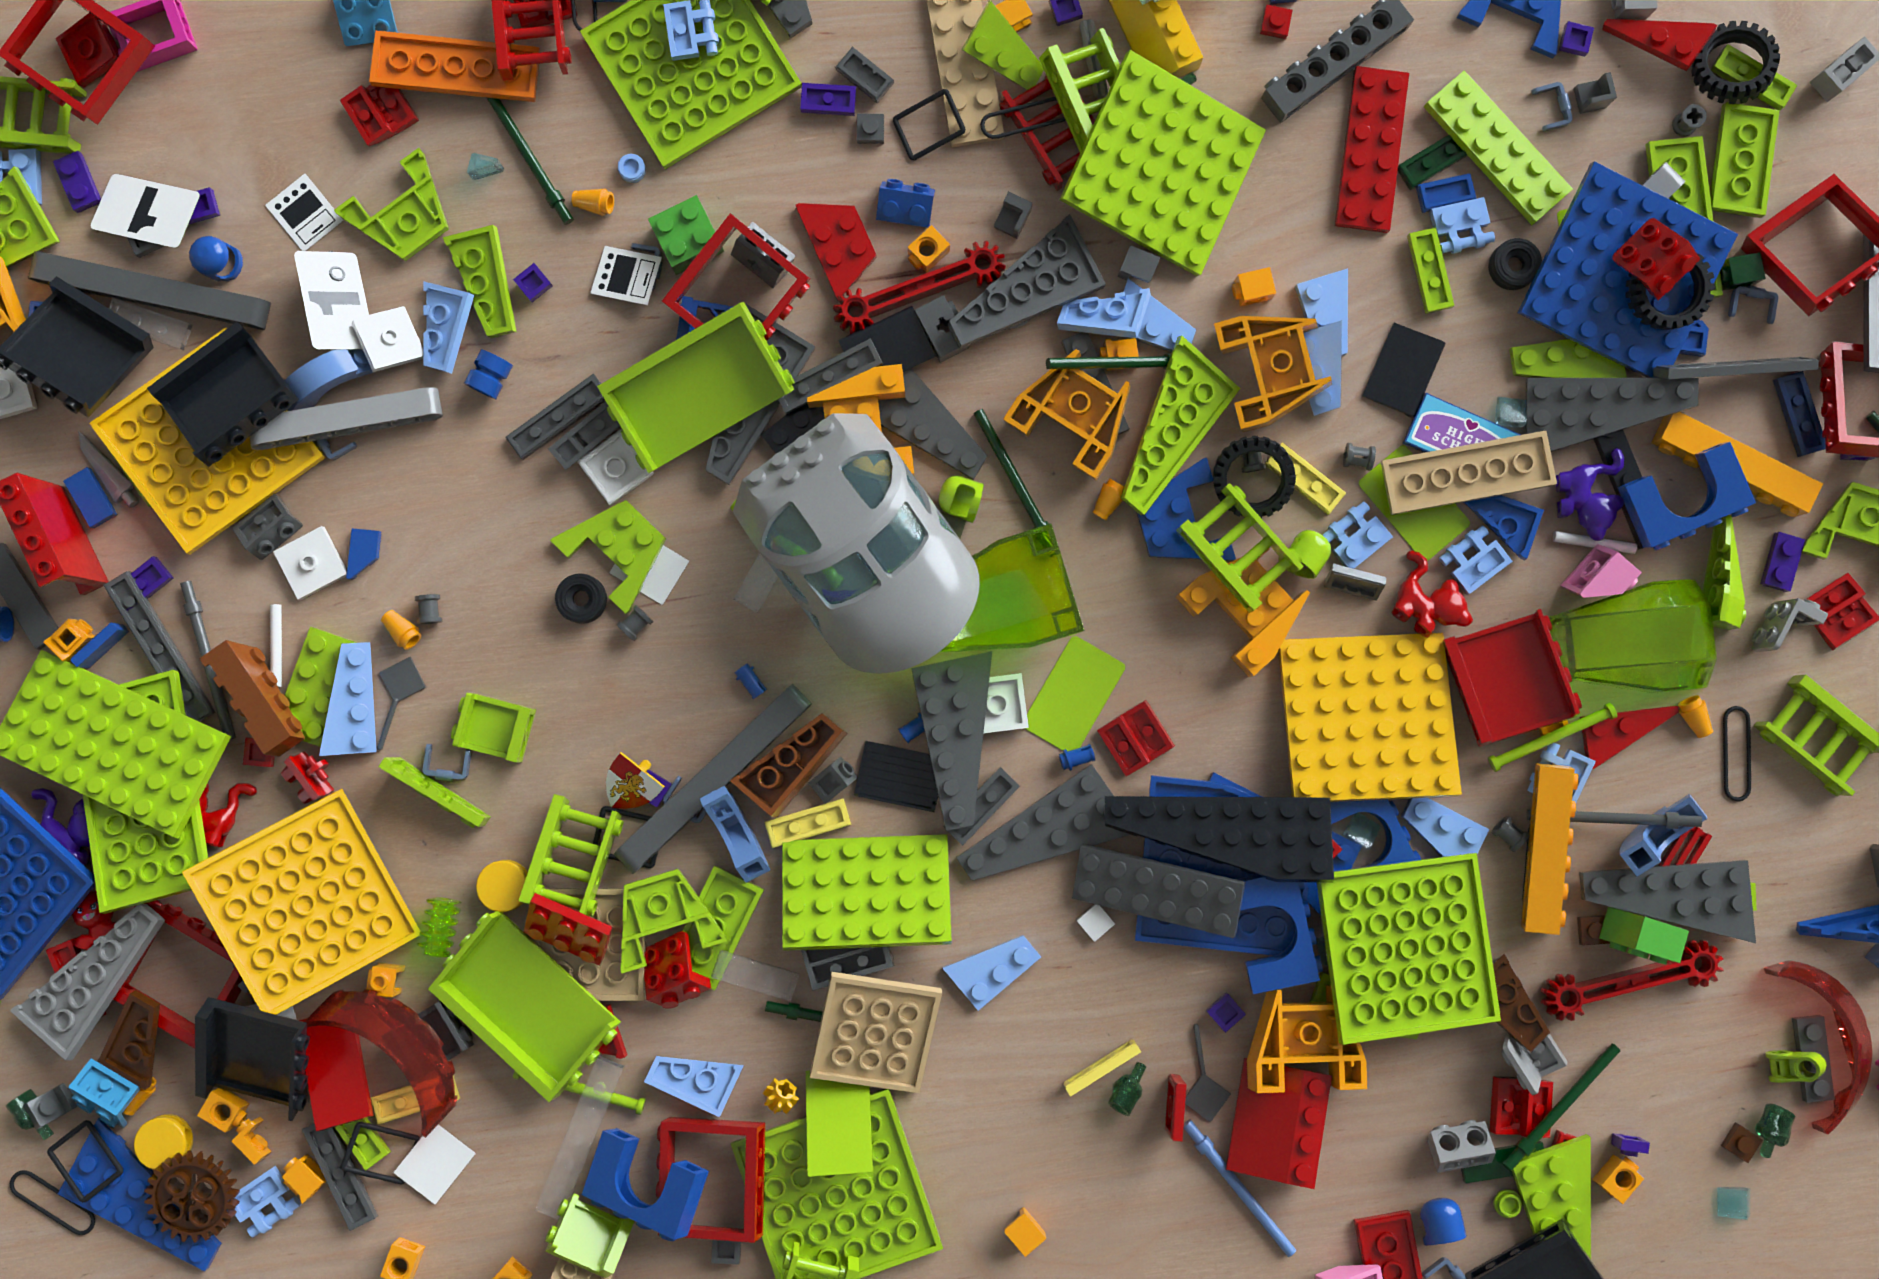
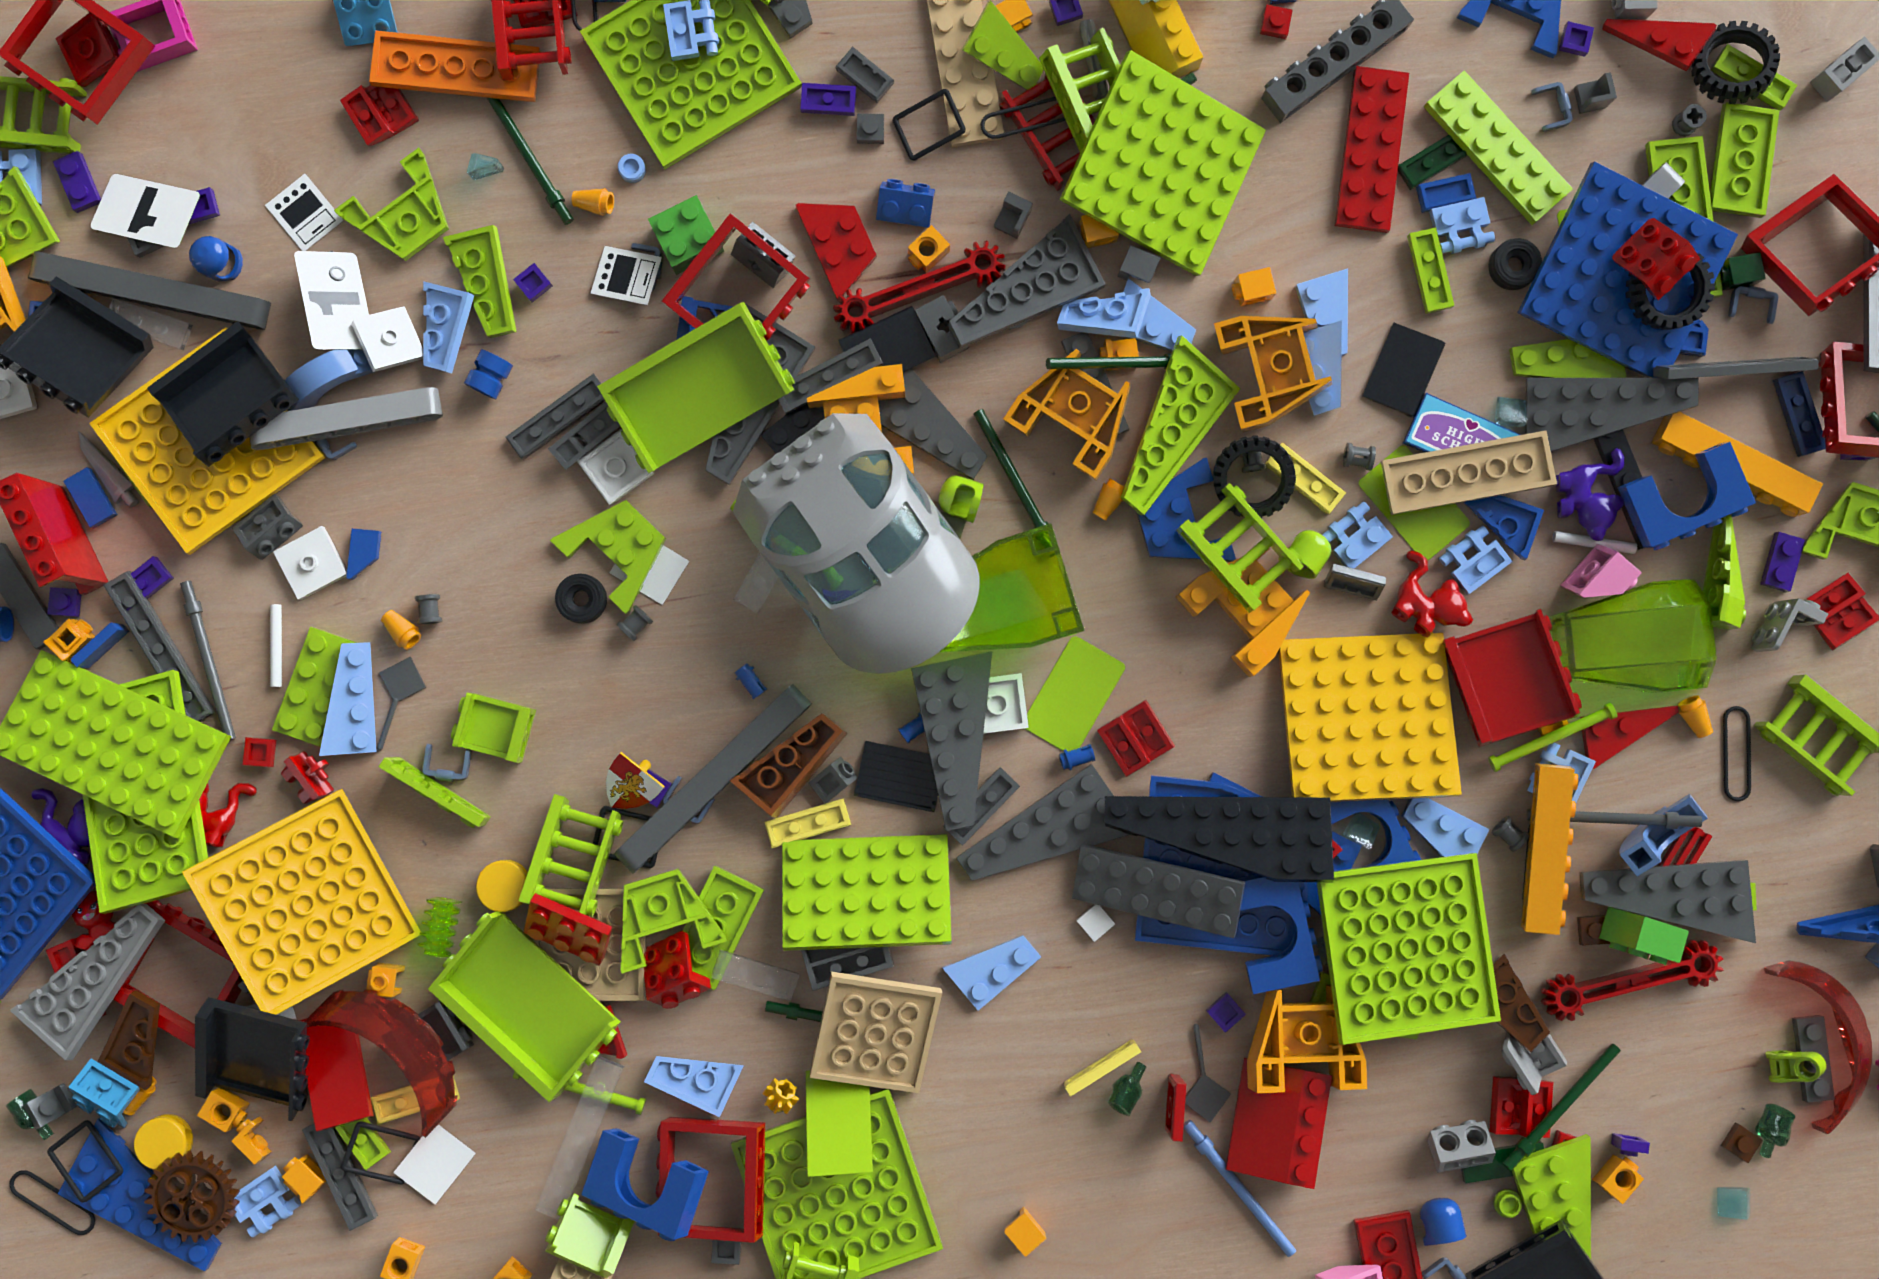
dark orange wedge [199,640,305,757] -> none
medium blue arch [700,786,770,883] -> none
none -> dark purple plate [47,587,82,617]
none -> light orange brick [1079,215,1119,248]

